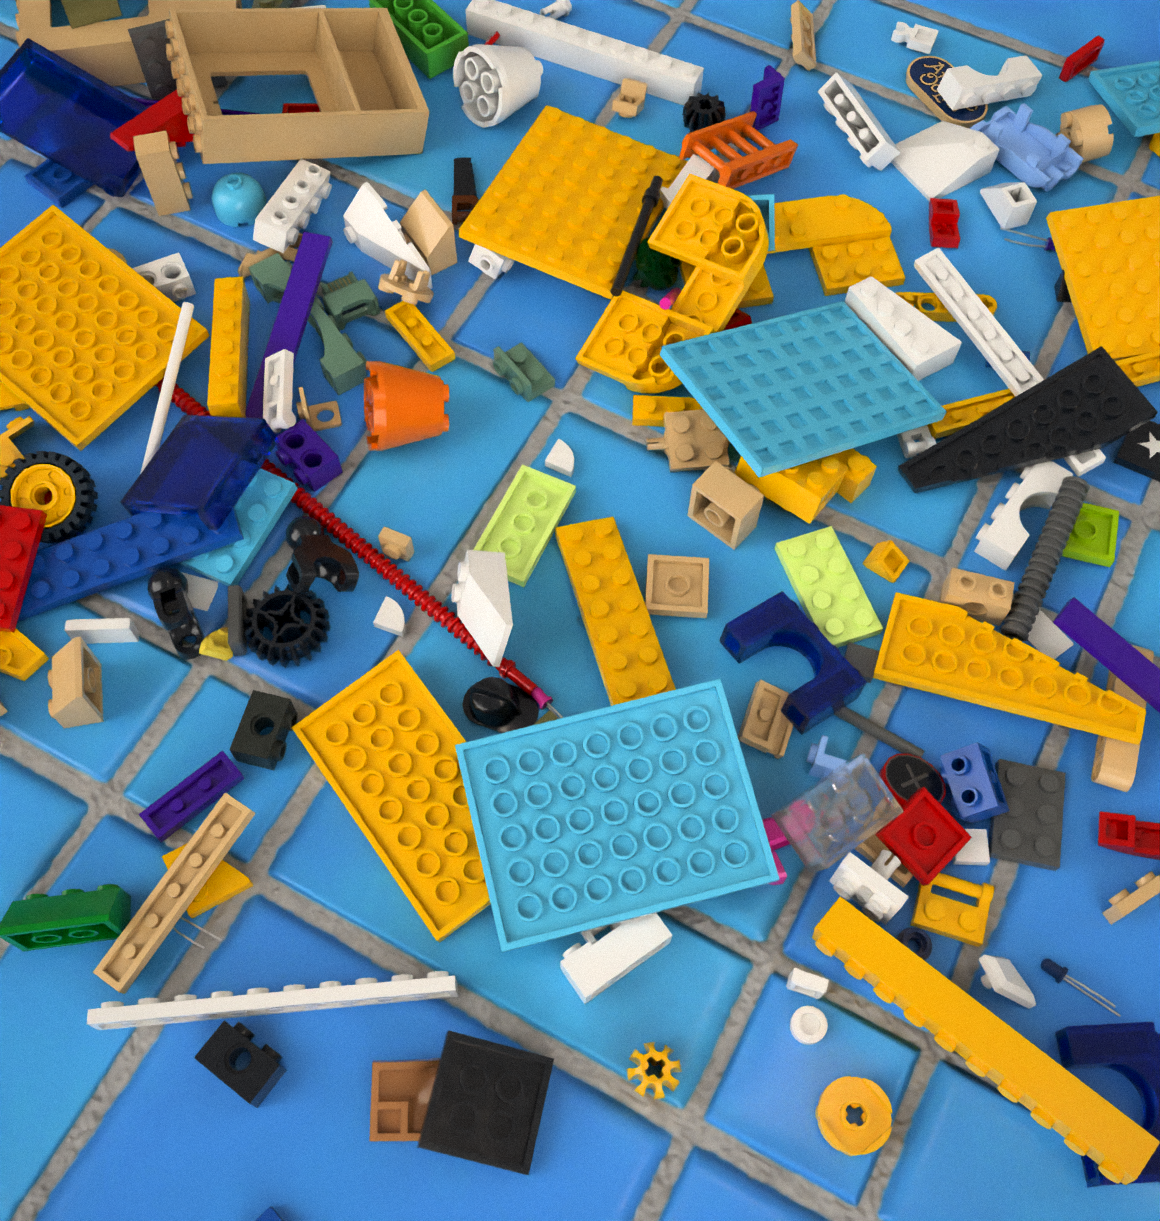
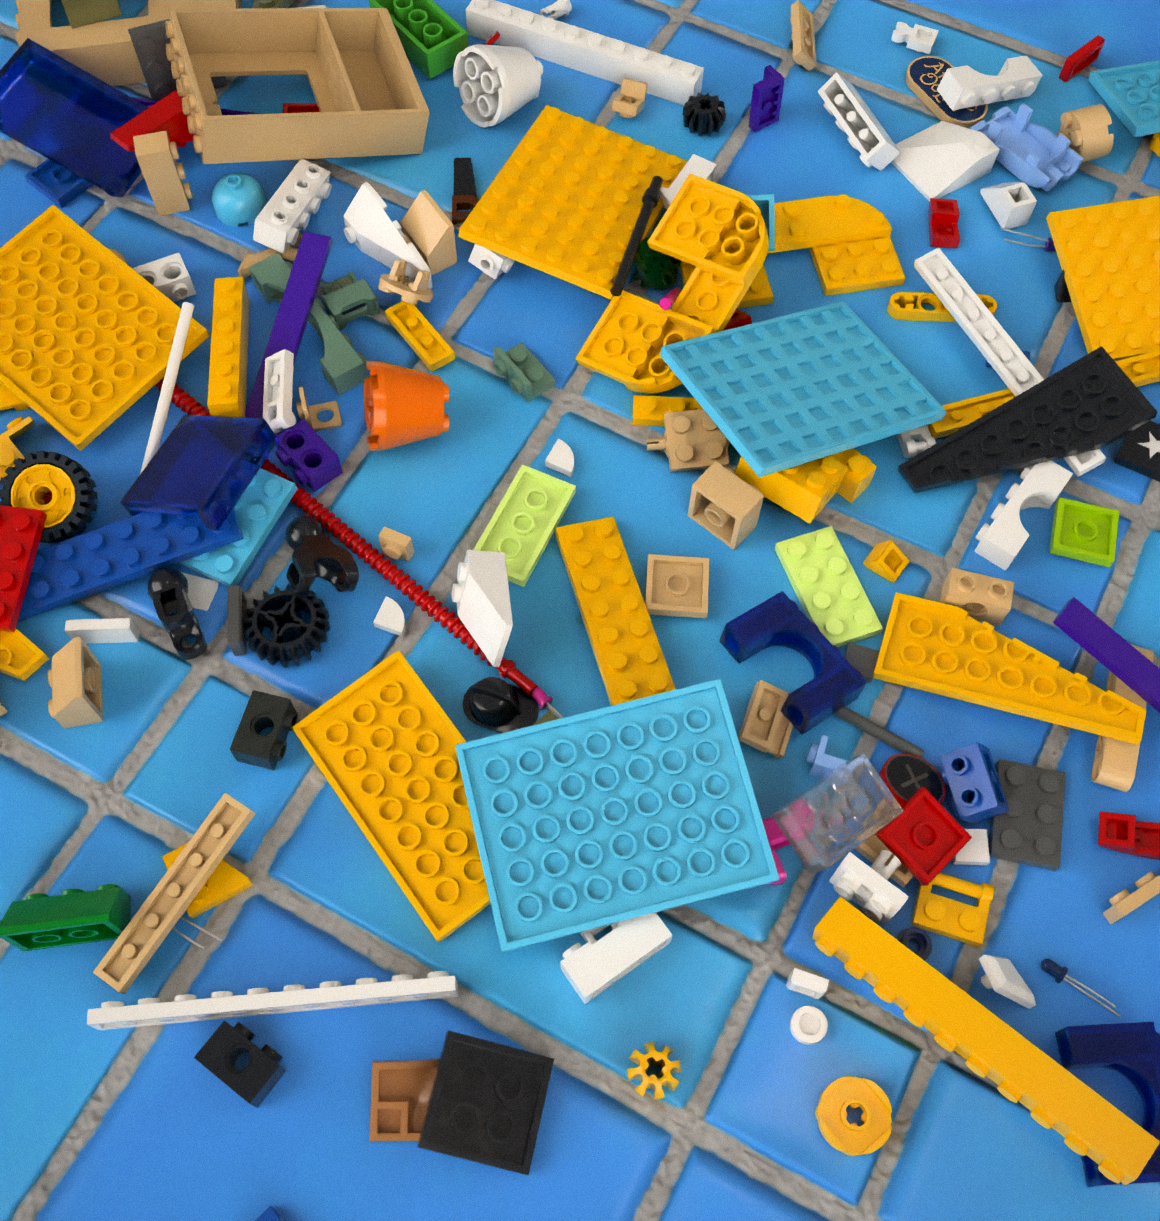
dark purple plate [139,750,245,843] -> none
light yellow tile [199,627,233,661] -> none
orange fence [679,111,798,189] -> none
white wedge [845,276,962,381] -> none
dark grey piece [1000,476,1090,641] -> none
white sticker [1028,609,1074,659] -> none

